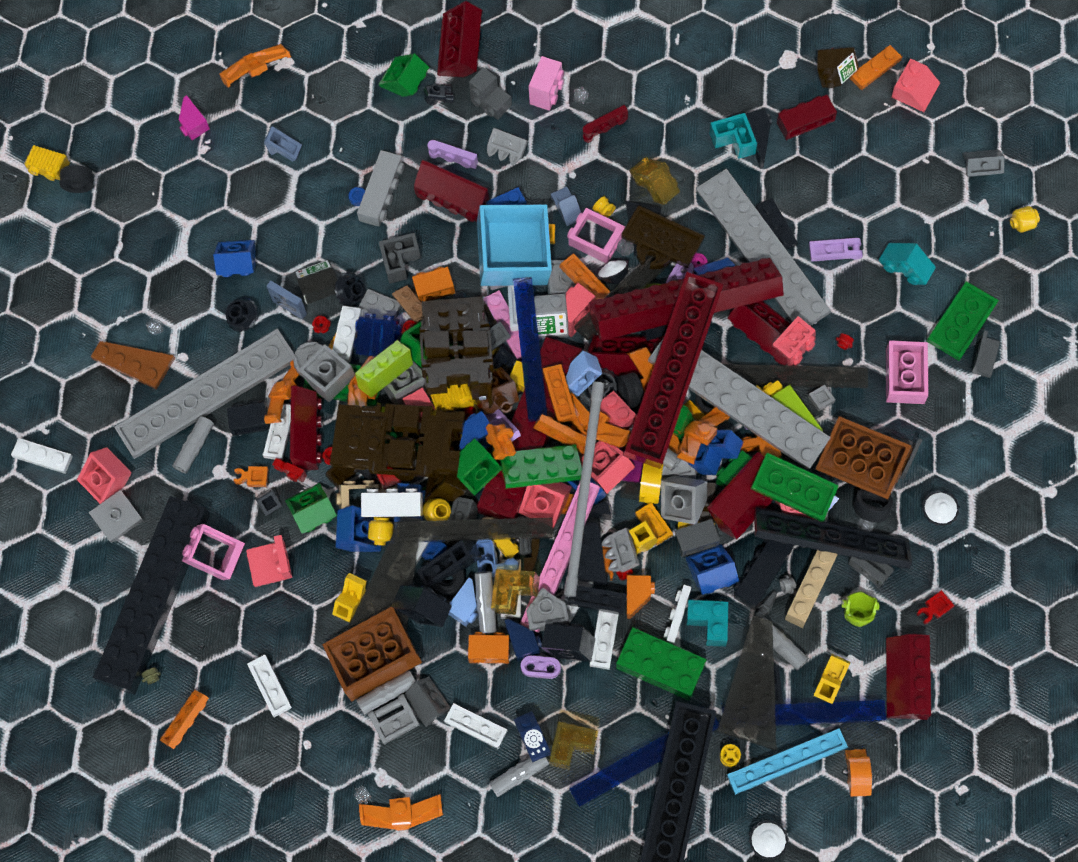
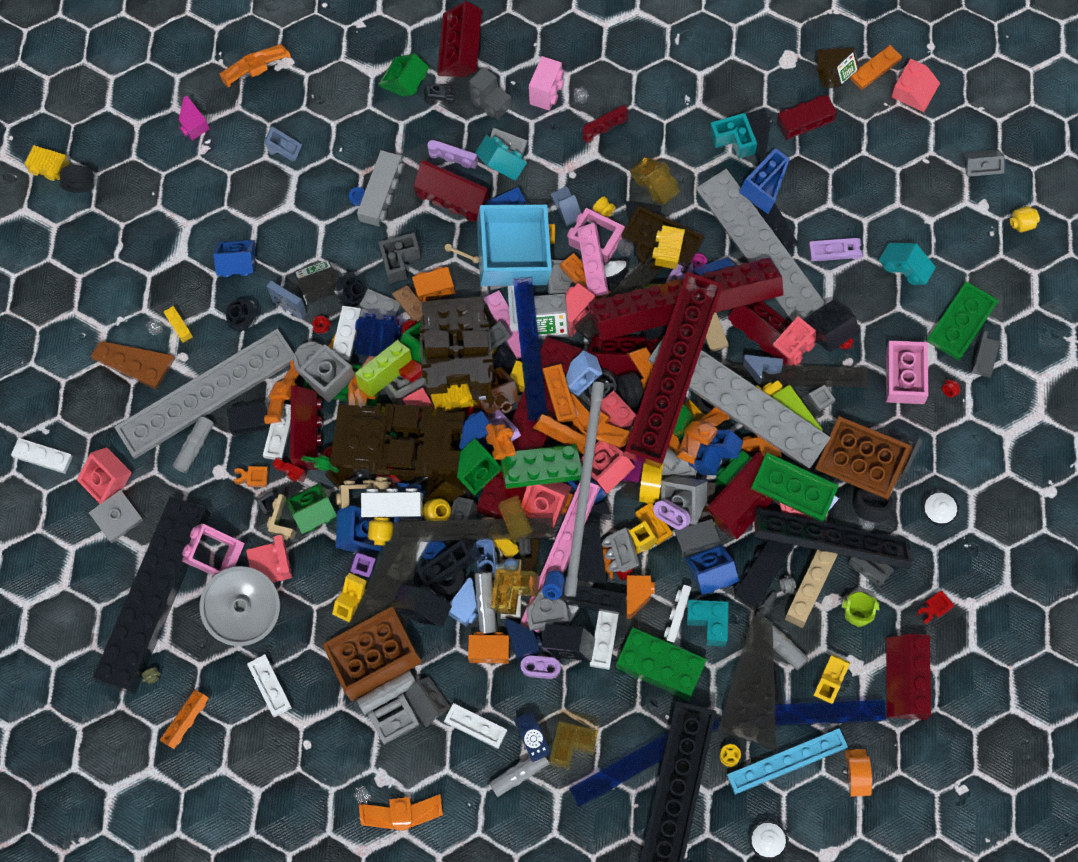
none -> yellow piece [164,306,193,343]
none -> light grey dish [200,566,280,646]
none -> tan bracket [267,494,296,541]
none -> green plate [301,455,339,473]
none -> medium lavender brick [349,551,375,577]
none -> tan plate [372,477,391,490]
none -> red tile [398,360,422,383]
none -> tan hinge [445,244,479,263]
none -> teal brick [475,134,527,181]
none -> clear yellow brick [498,496,532,542]
none -> blue brick [542,570,565,600]
none -> bright pink plate [577,223,609,297]
none -> yellow brick [652,225,685,270]
none -> lavender plate [653,499,690,530]
none -> tan tile [705,312,728,353]
none -> blue wedge [739,148,790,214]
none -> sand blue slope [743,355,783,384]
none -> black brick [803,300,860,352]
none -> red plate [942,380,960,398]

